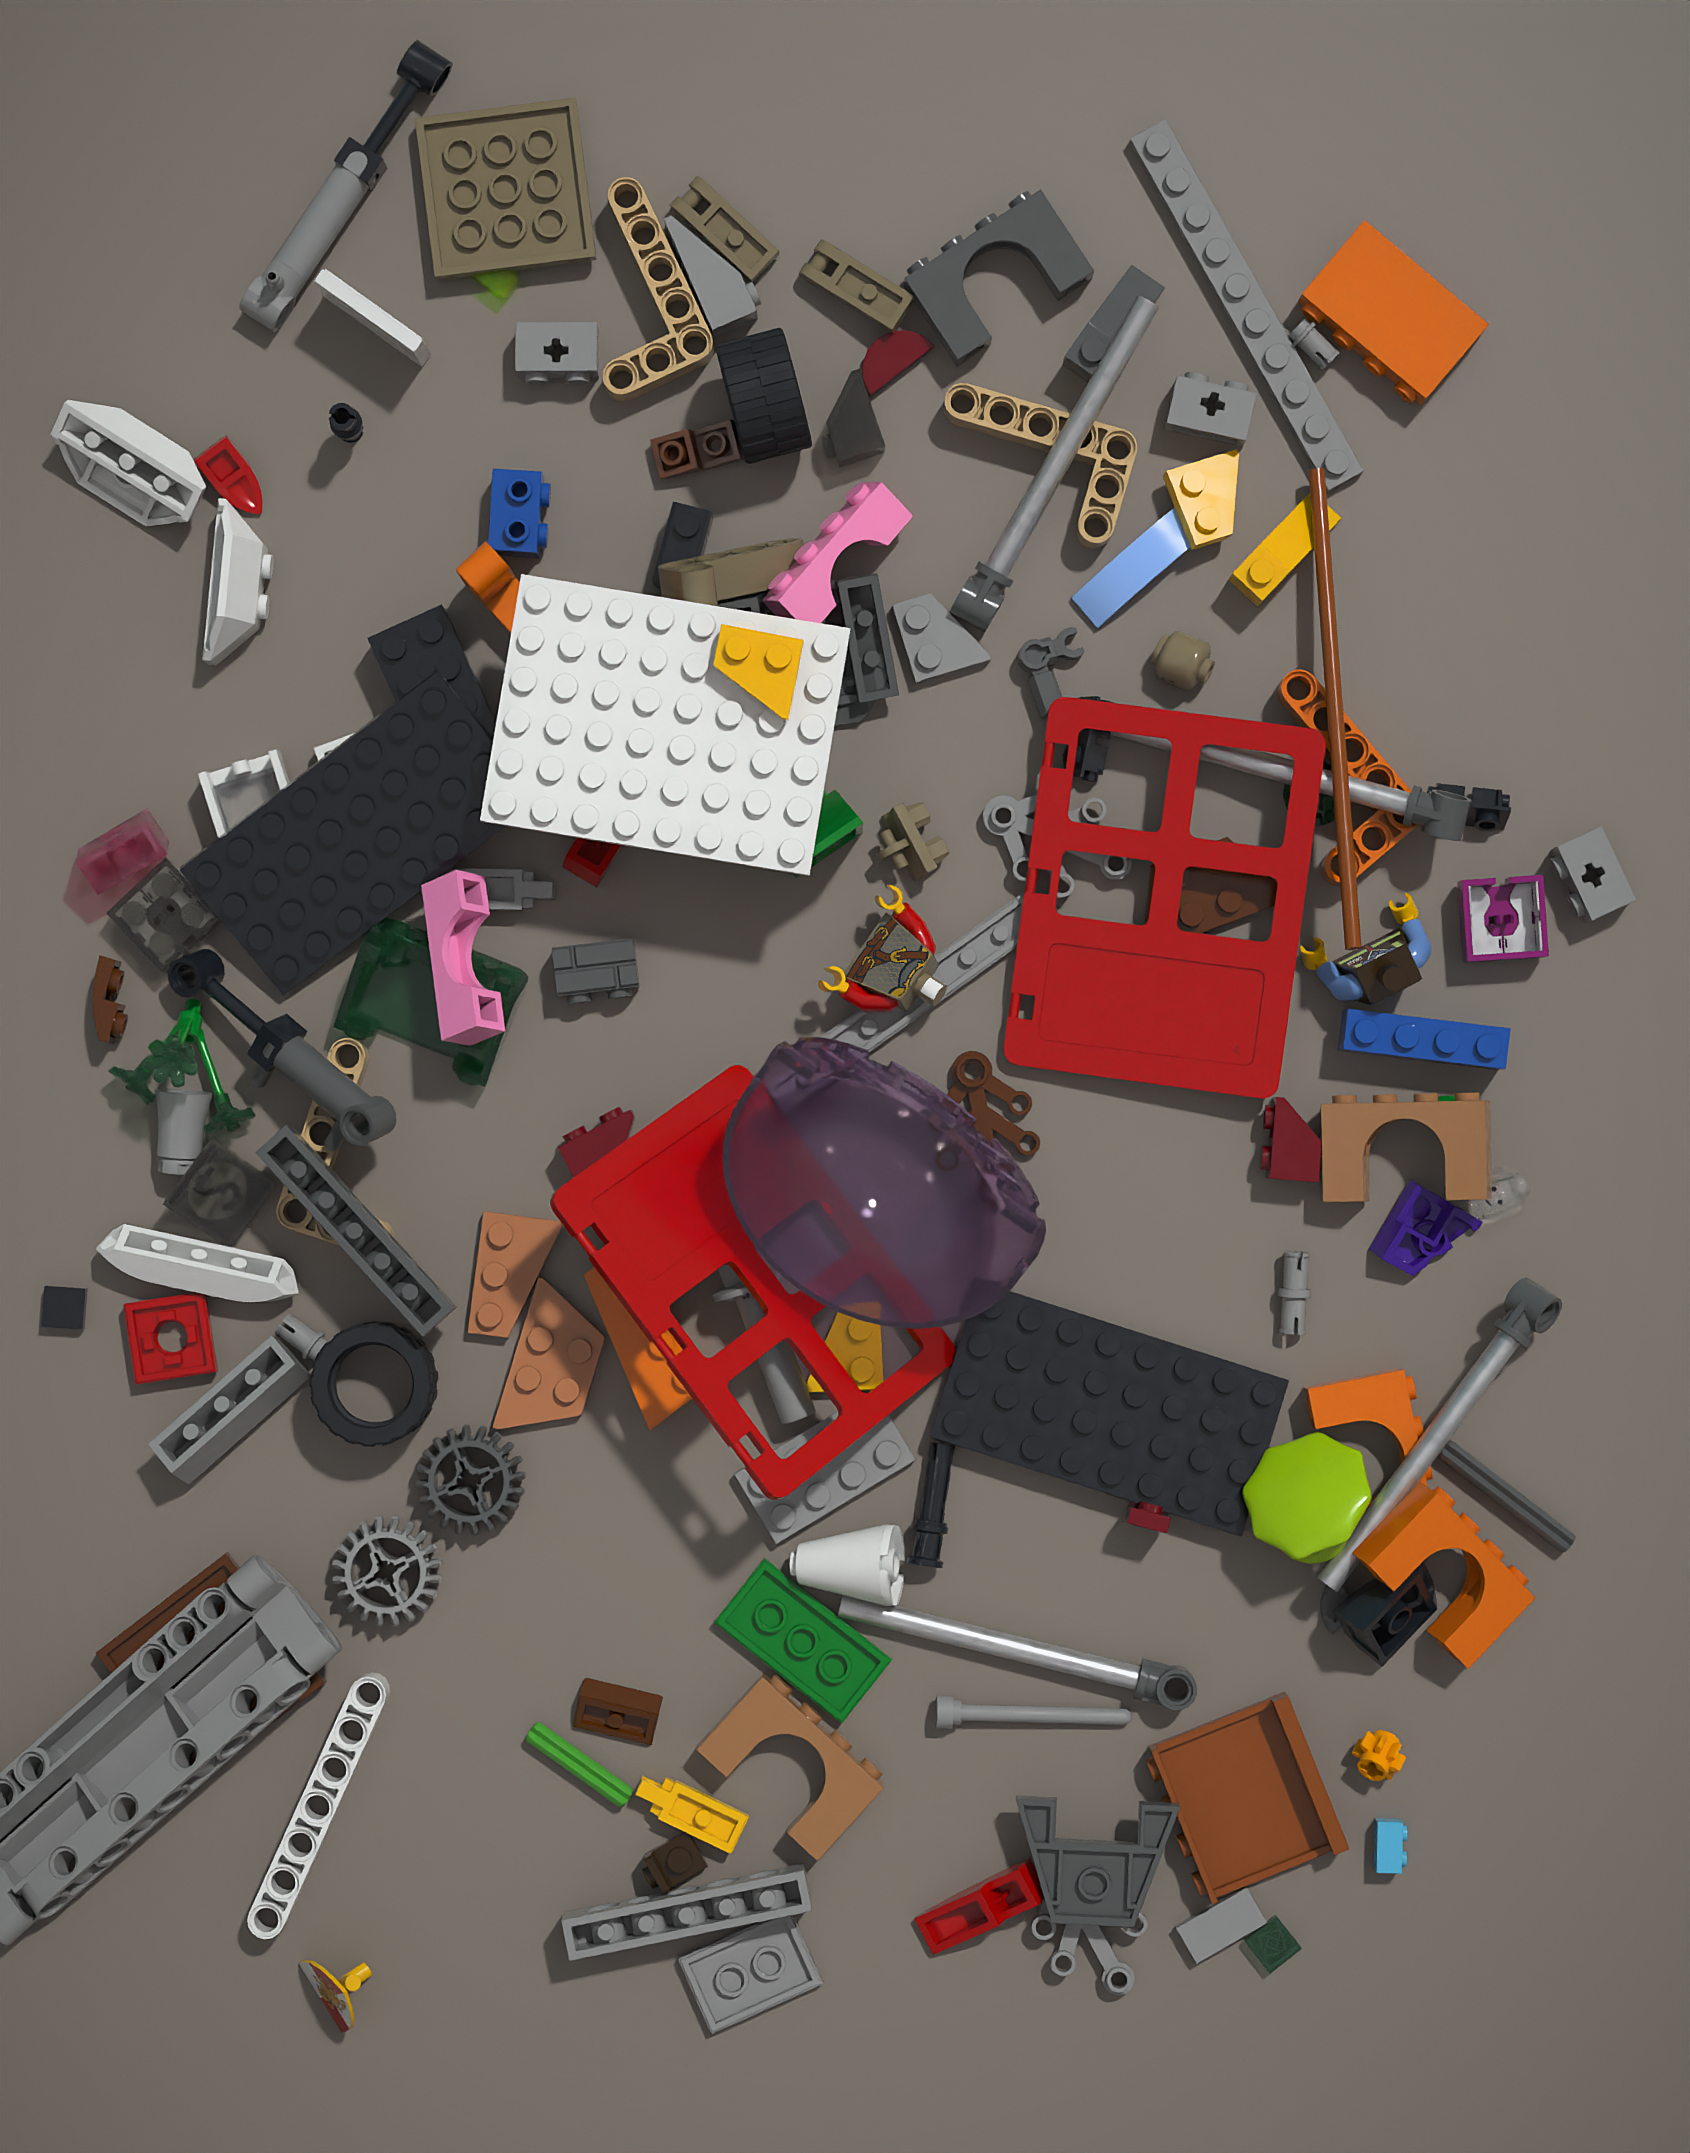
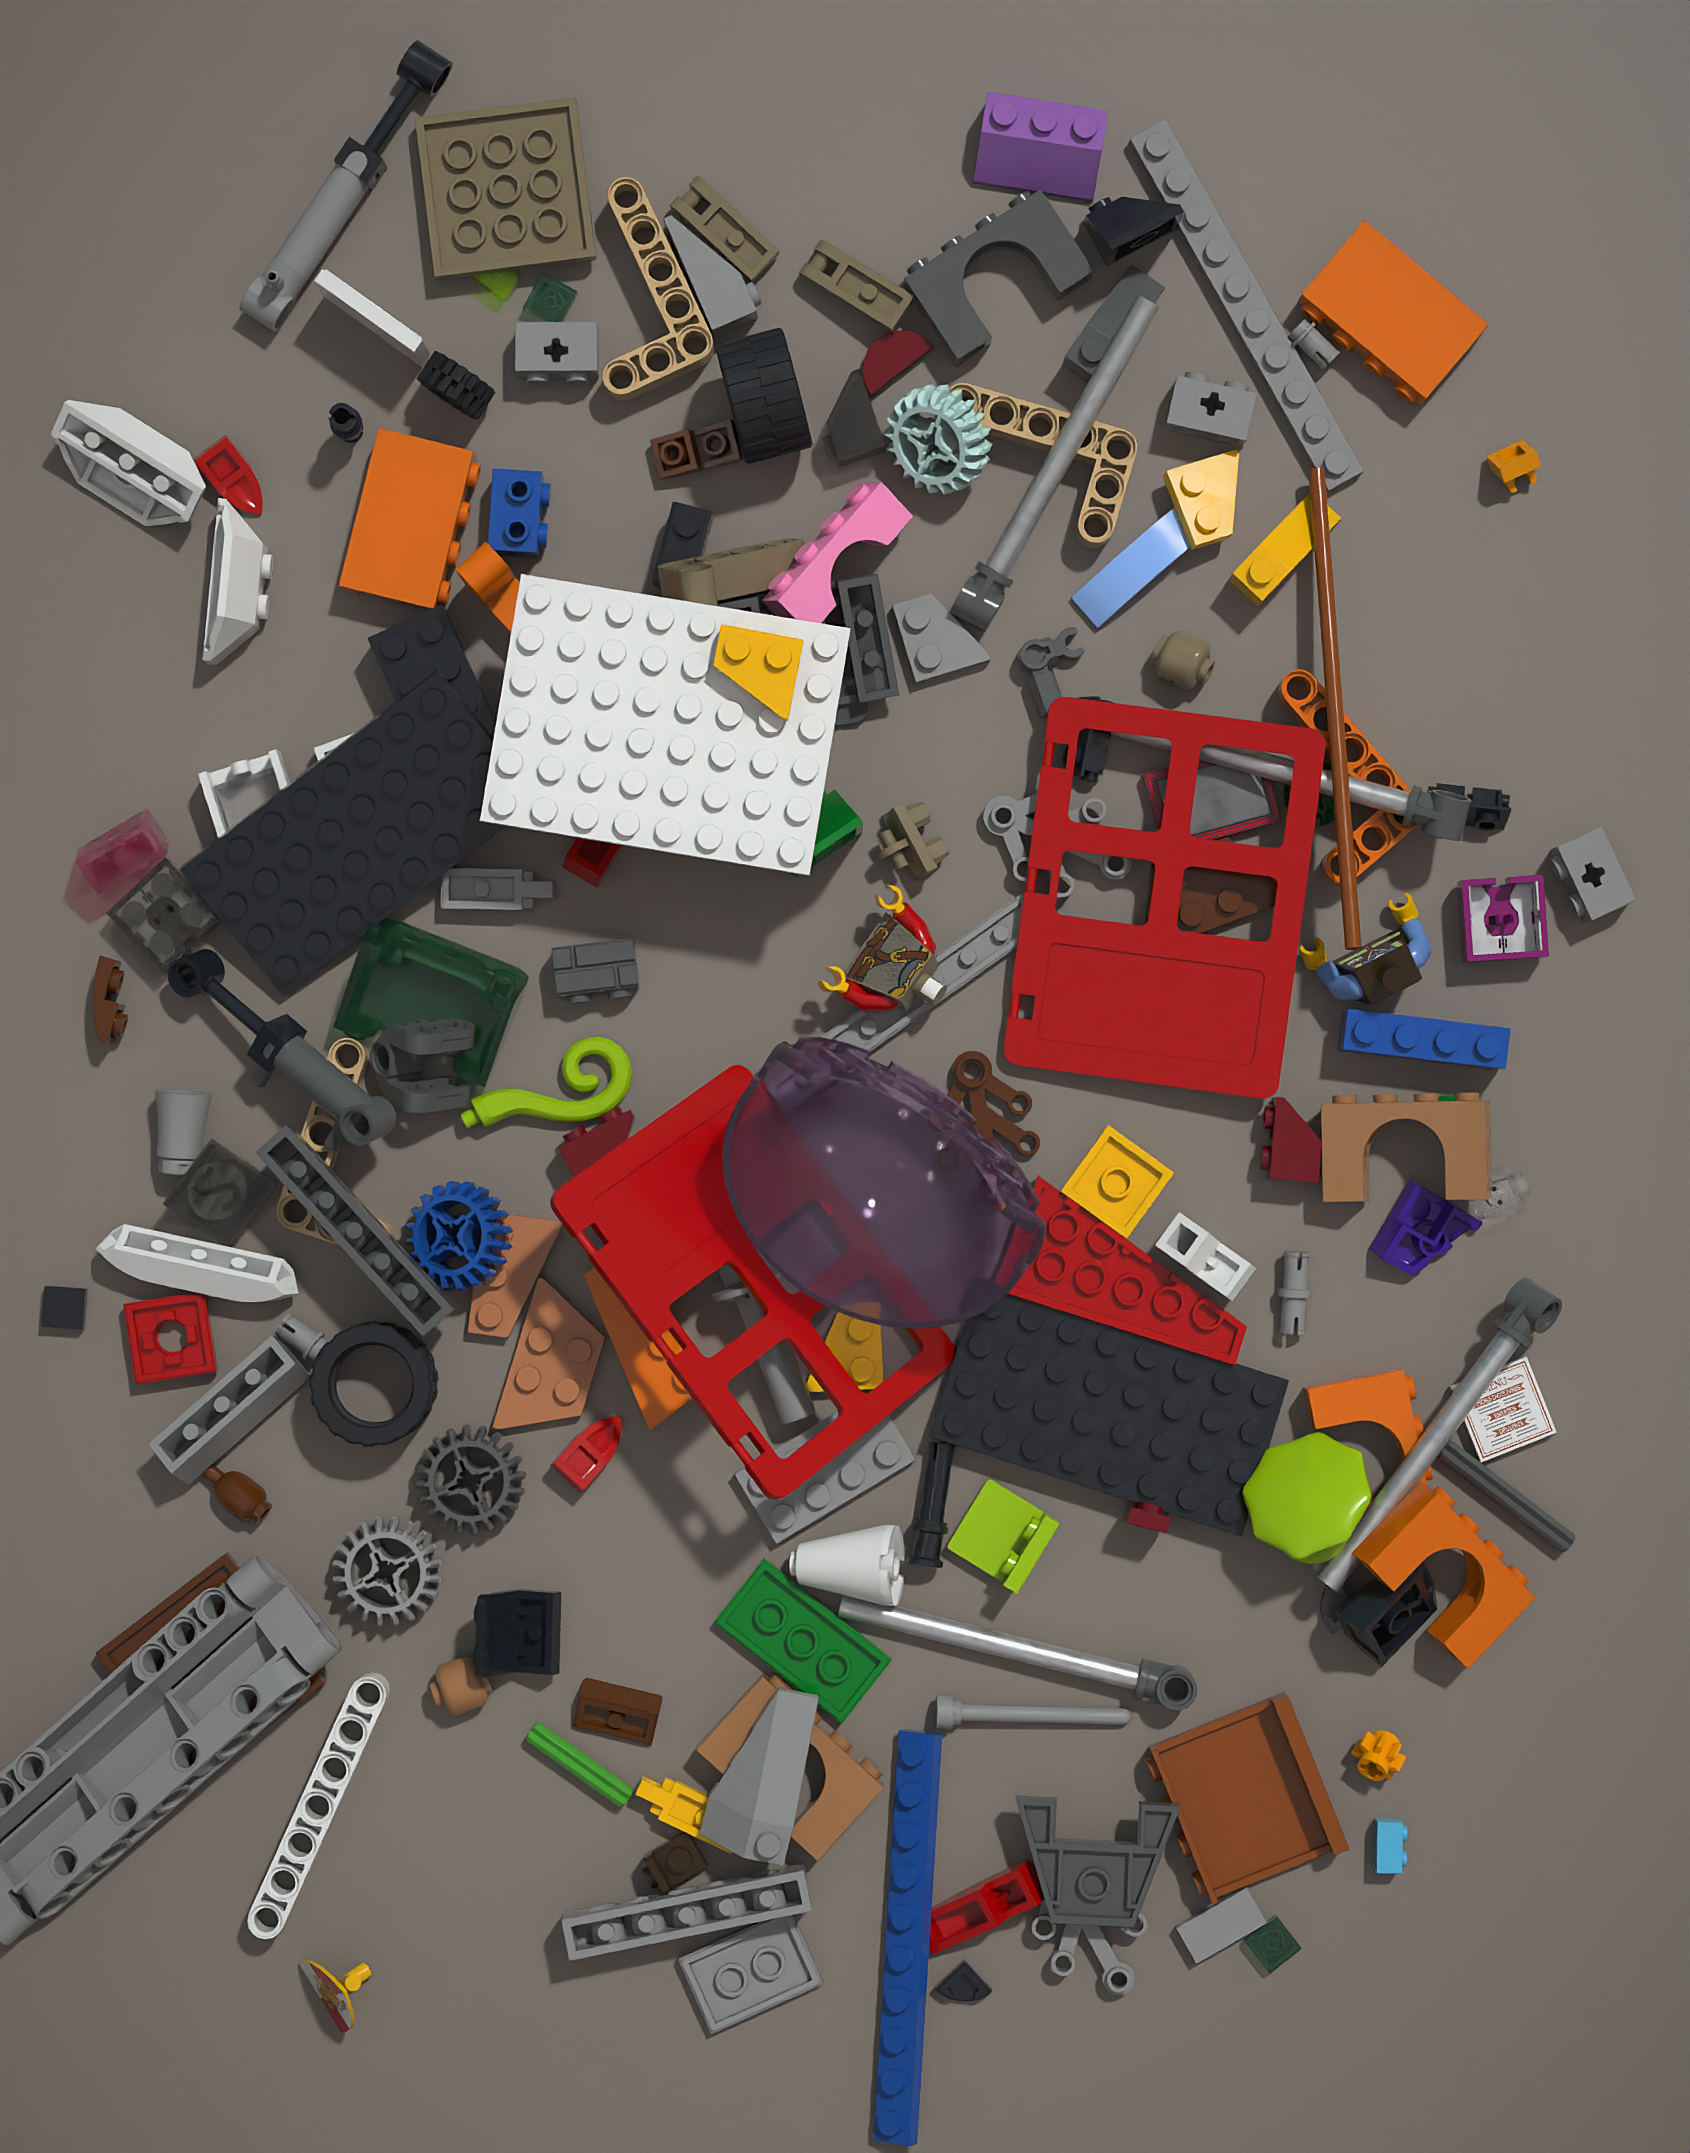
clear green plant [108,999,256,1135] -> none
bright pink arch [421,870,505,1046] -> none
none -> reddish brown plant [202,1464,272,1524]
none -> orange panel [339,428,481,610]
none -> dark grey piece [370,1019,475,1113]
none -> blue gear [404,1181,513,1291]
none -> black tyre [417,351,496,420]
none -> medium nougat head [429,1656,493,1716]
none -> lime plant [460,1037,633,1129]
none -> black bracket [473,1589,561,1677]
none -> clear green tile [523,272,578,322]
none -> red plate [550,1416,622,1493]
none -> light grey wedge [700,1687,819,1865]
none -> blue plate [873,1729,942,2146]
none -> light aqua gear [884,384,993,495]
none -> black tile [934,1959,992,2001]
none -> lime bracket [947,1479,1060,1594]
none -> medium lavender slope [973,92,1108,202]
none -> red wing [1001,1175,1247,1365]
none -> yellow plate [1060,1125,1174,1239]
none -> black slope [1084,197,1184,267]
none -> flat silver tile [1142,751,1282,840]
none -> white brick [1156,1212,1256,1301]
none -> white tile [1449,1356,1557,1462]
none -> light orange tile [1486,439,1541,493]

